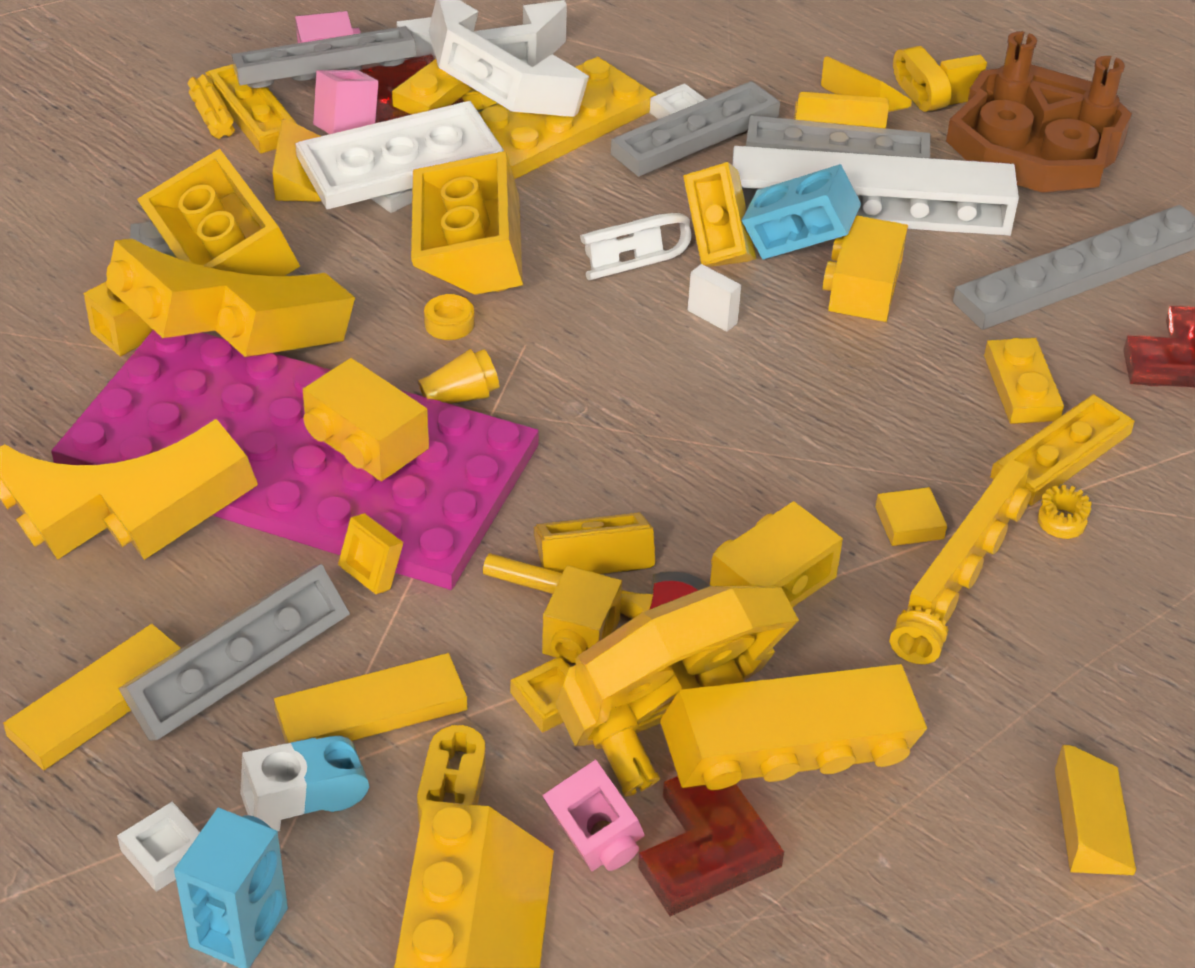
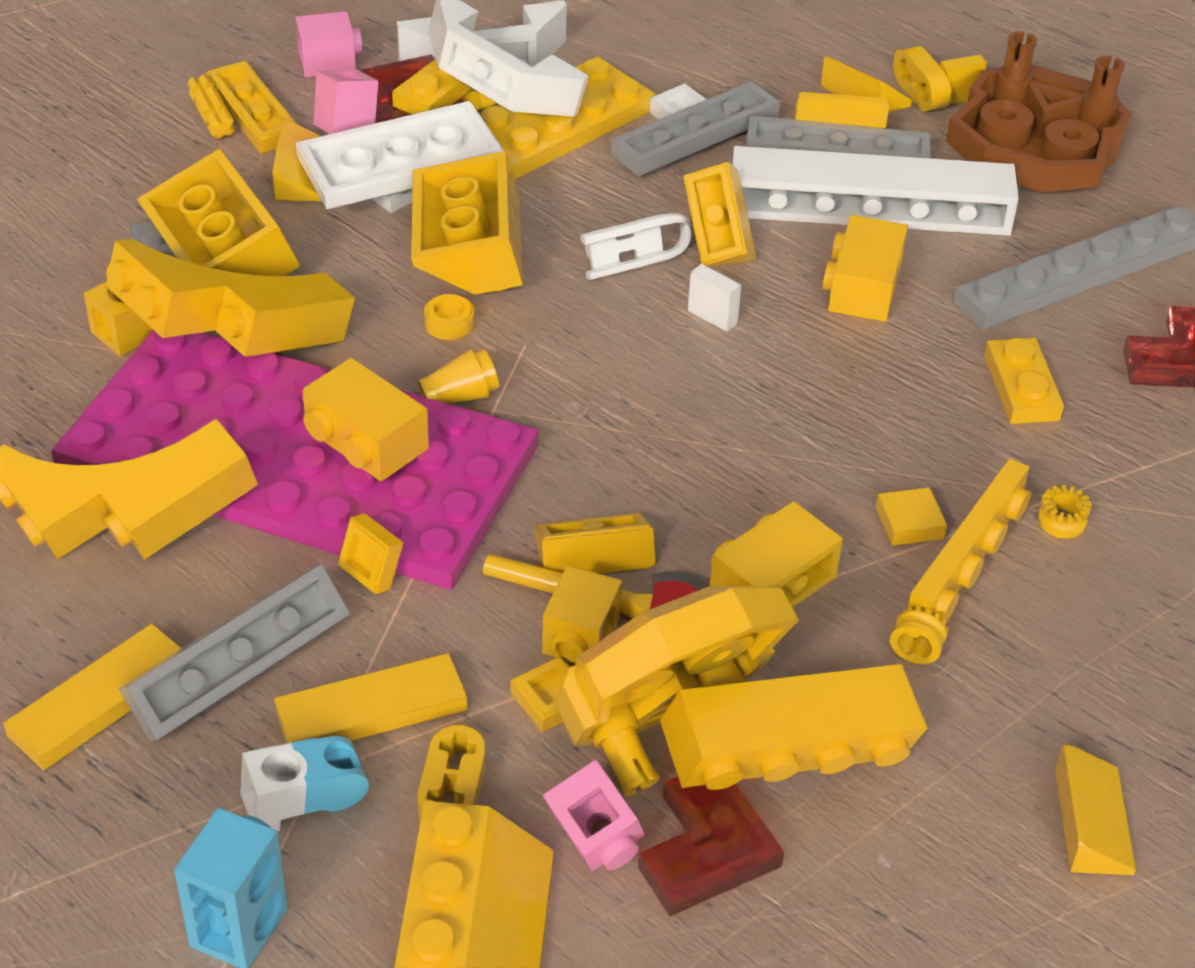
white tile [117,802,200,892] -> none
light grey plate [231,26,416,88] -> none
medium azure brick [741,164,861,259] -> none
yellow tile [990,394,1135,506] -> none

